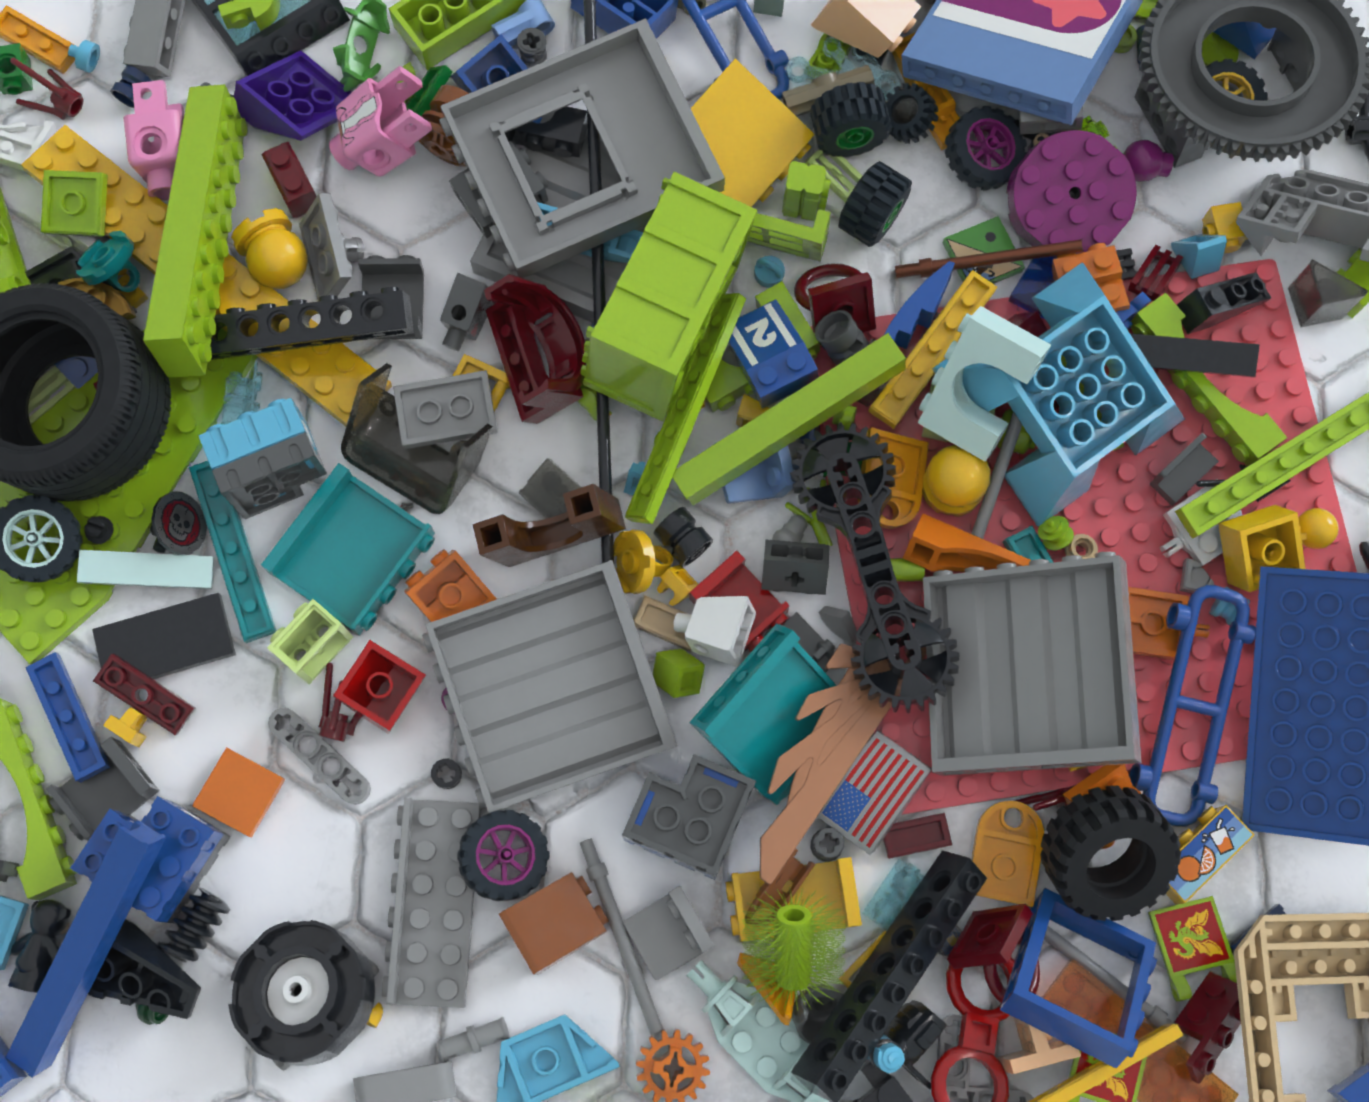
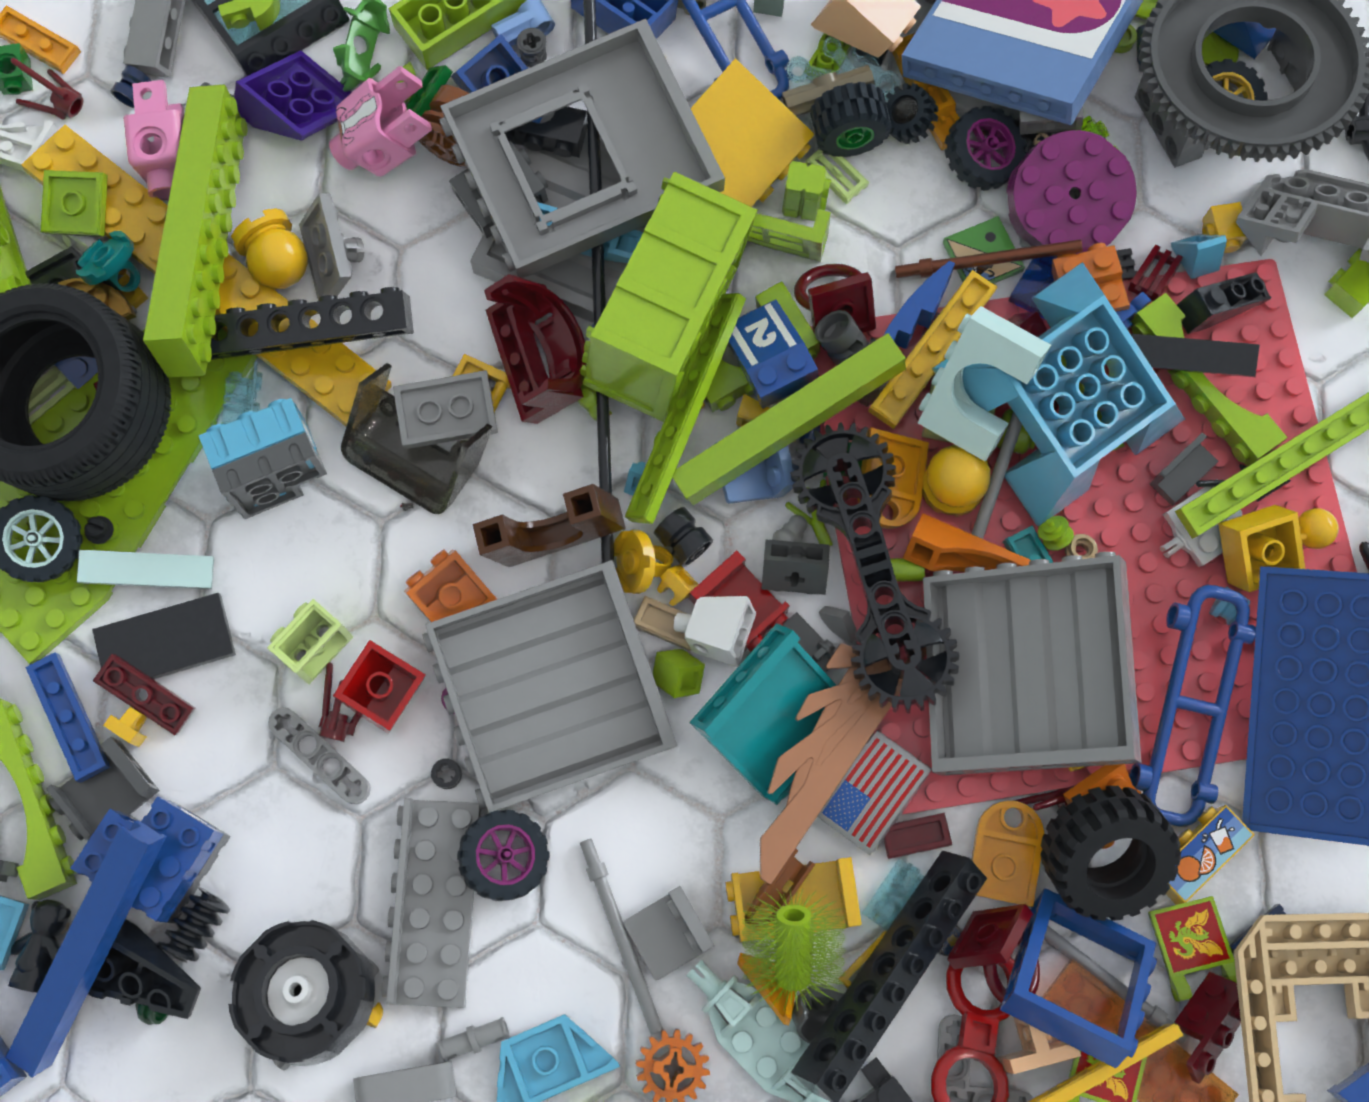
medium azure tile [68,40,100,73] -> none
shield [150,492,207,555] -> none
teal tile [189,461,277,643] -> none
orange tile [192,747,285,838] -> none
dark red brick [261,142,317,218] -> none
teal panel [261,463,435,636] -> none
dark grey panel [358,255,424,339] -> none
dark grey torso [440,272,494,352] -> none
dark orange slope [499,872,609,975] -> none
clear smoke plate [518,458,581,519] -> none
dark grey piece [622,754,756,880] -> none
medium azure tile [754,255,785,288] -> none
dark grey bush [810,828,844,862] -> none
lime plate [832,405,857,430] -> none
black wheel [838,161,912,247] -> none
black piece [867,1000,947,1090] -> none
magenta piece [1123,140,1174,182] -> none
orange plate [1128,587,1210,660] -> none
light grey tile [1180,558,1214,593] -> none
clear smoke slope [1288,259,1368,328] -> none

